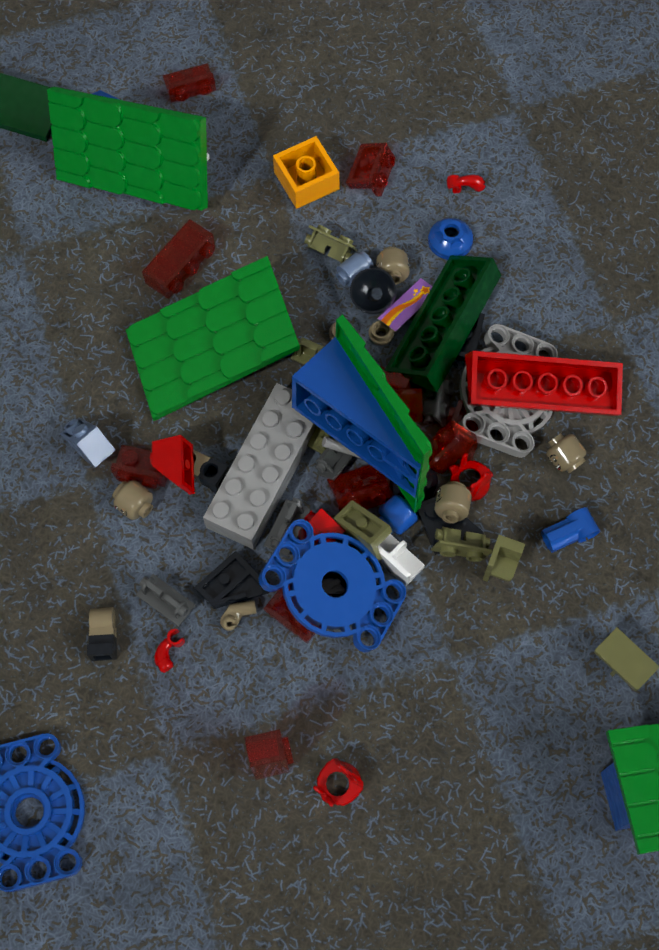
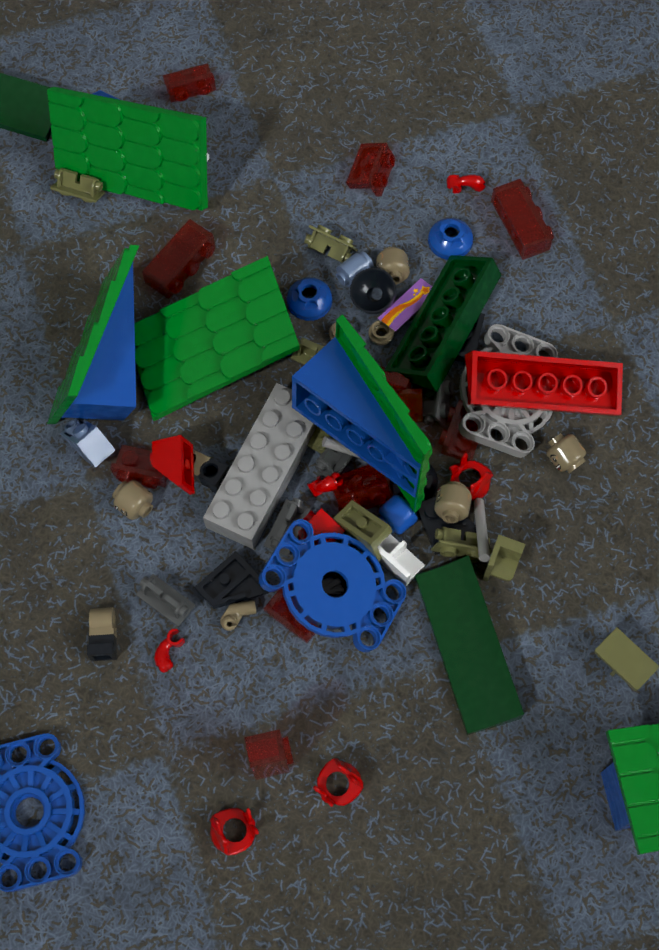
light orange brick [273,136,340,209] -> none
clear red bracket [429,420,477,475] -> none
blue piece [541,507,600,553] -> none
none -> blue piece [47,245,139,424]
none -> olive hinge [50,168,106,203]
none -> red piece [210,808,259,855]
none -> blue piece [287,278,332,321]
none -> red arm [307,472,343,497]
none -> dark green arch [415,555,524,735]
none -> light grey bar [473,498,490,562]
none -> clear red brick [491,179,554,260]

